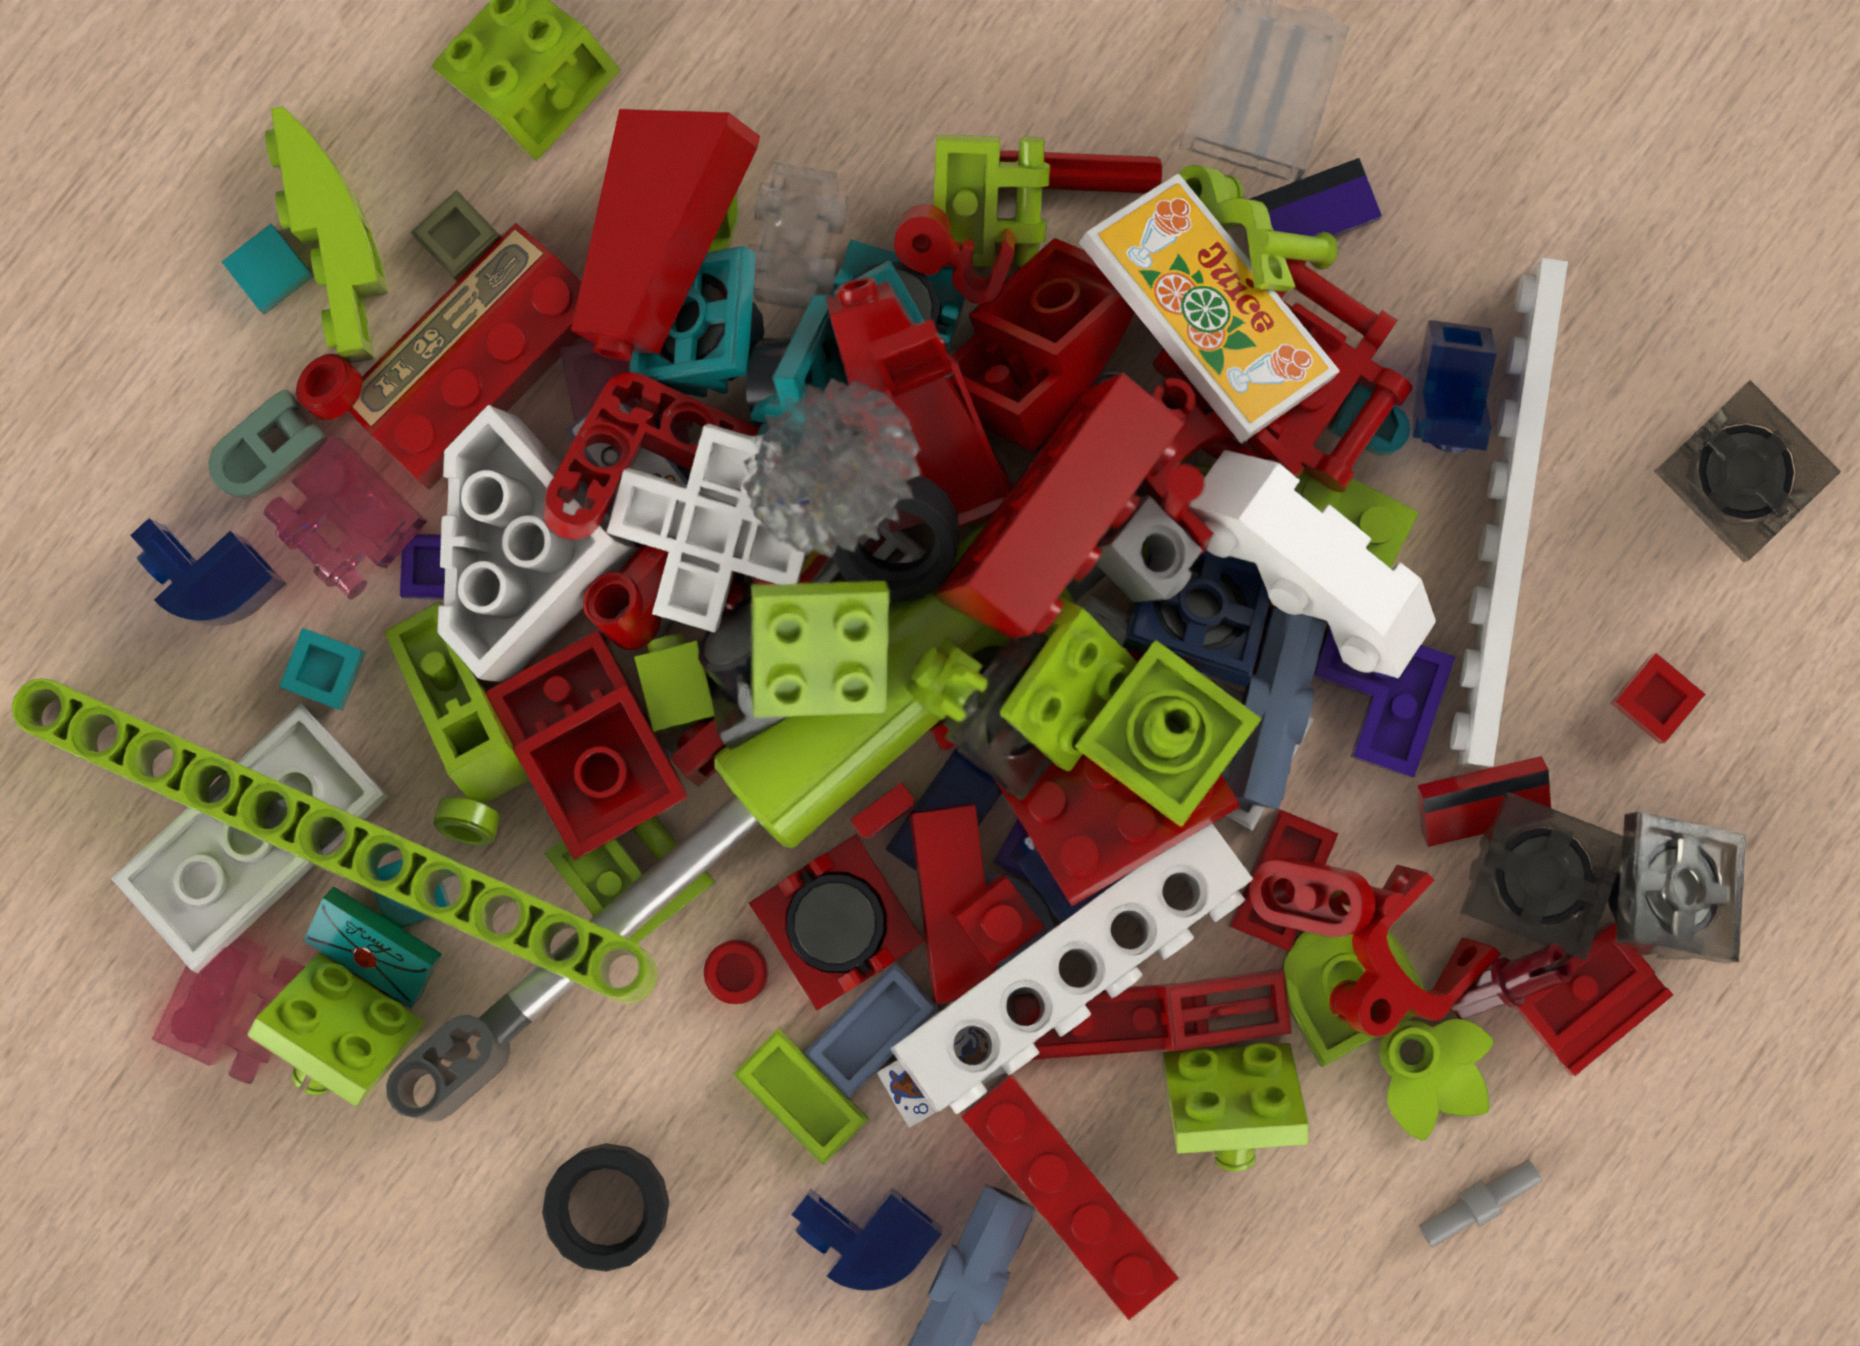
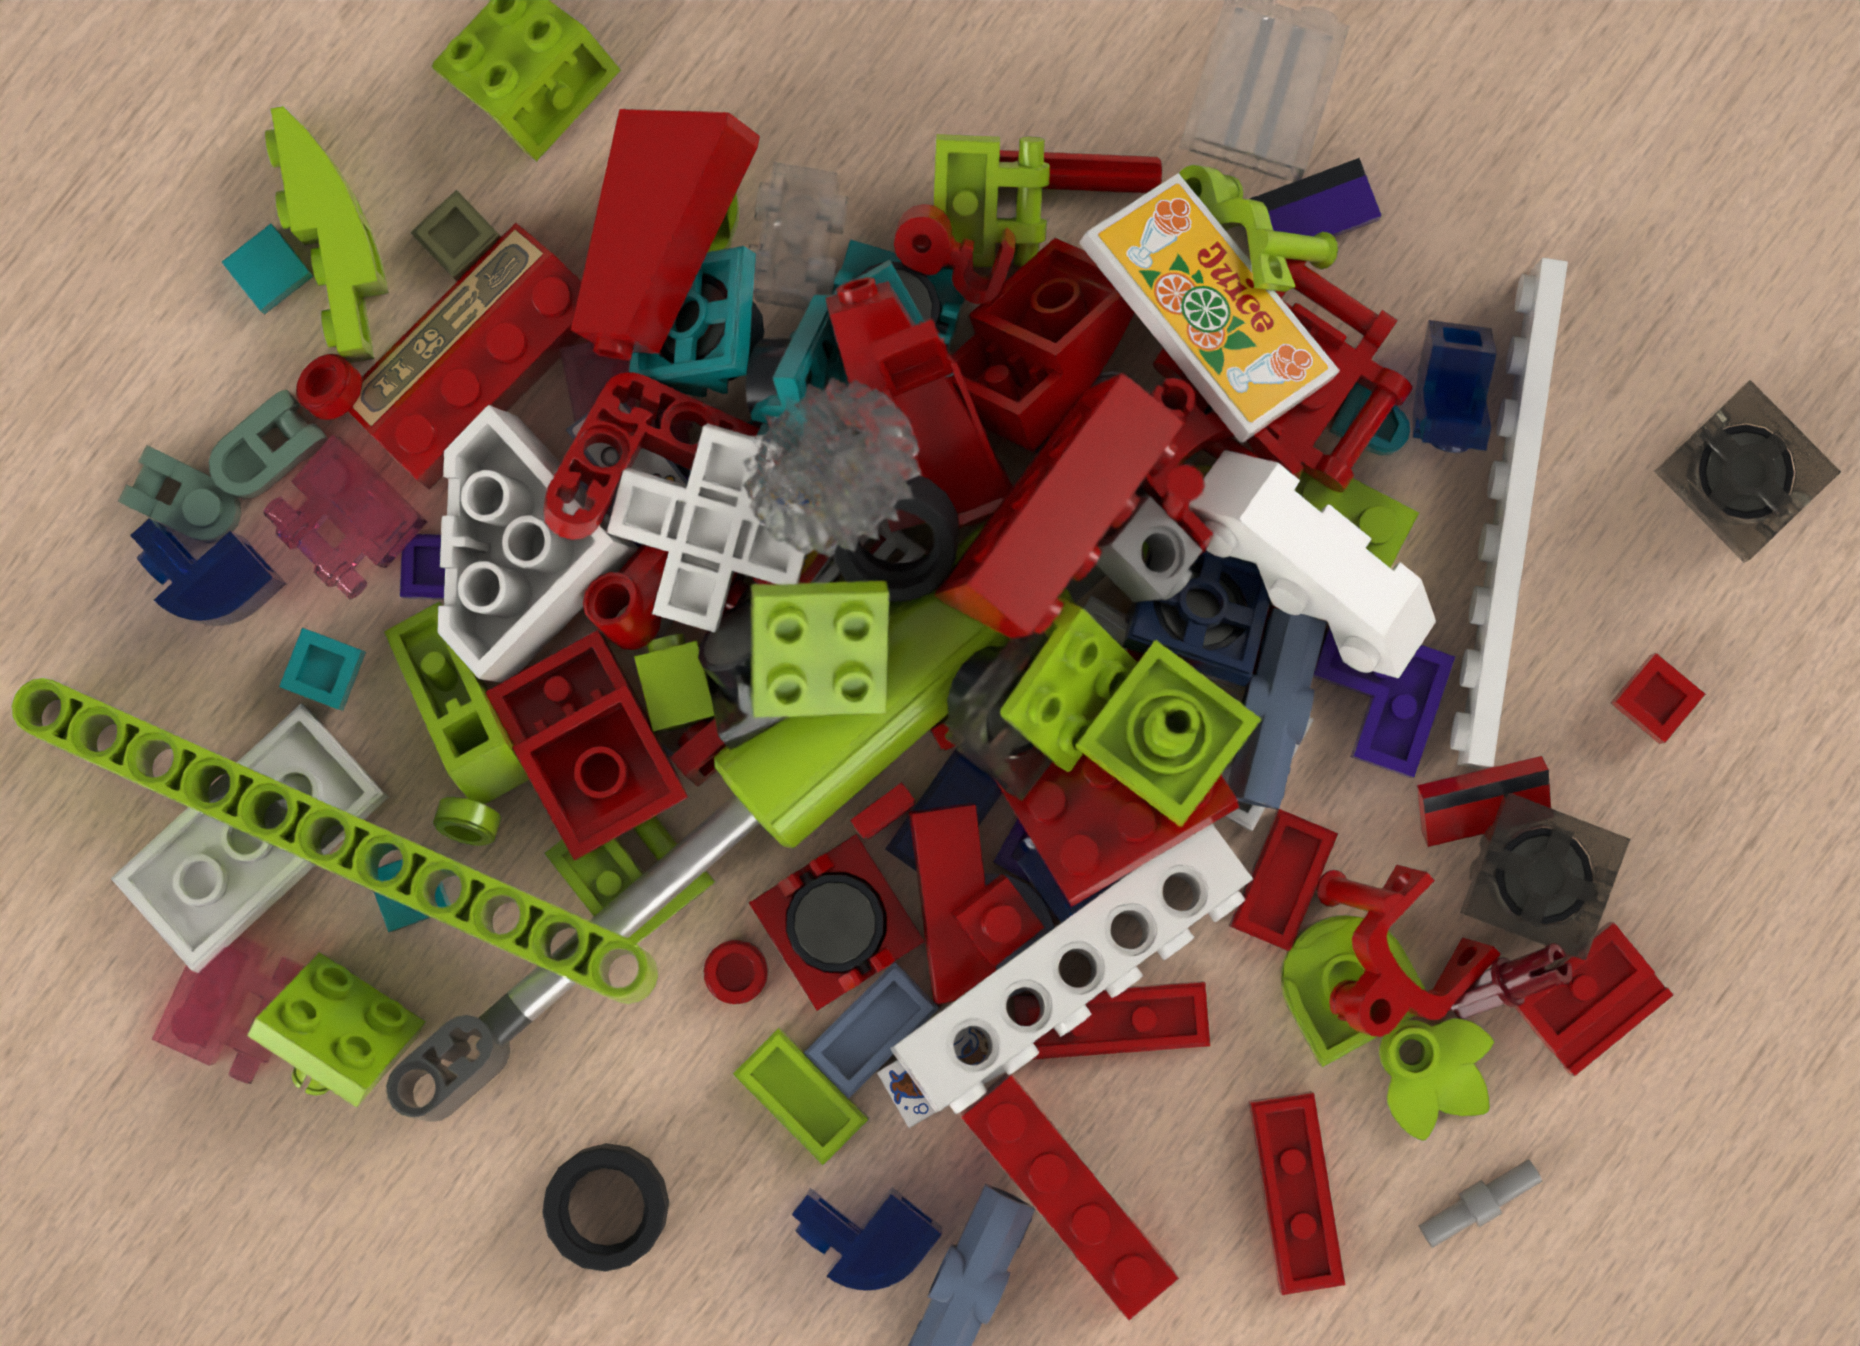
teal tile [303,886,442,1008] -> none
lime plate [907,637,988,721] -> none
red tile [1157,969,1292,1052] -> none
lime plate [1163,1043,1309,1172] -> none
red plate [1249,858,1375,937] -> none
clear smoke piece [1606,812,1746,964] -> none
none -> sand green plate [118,445,242,543]
none -> red tile [1249,1091,1346,1295]

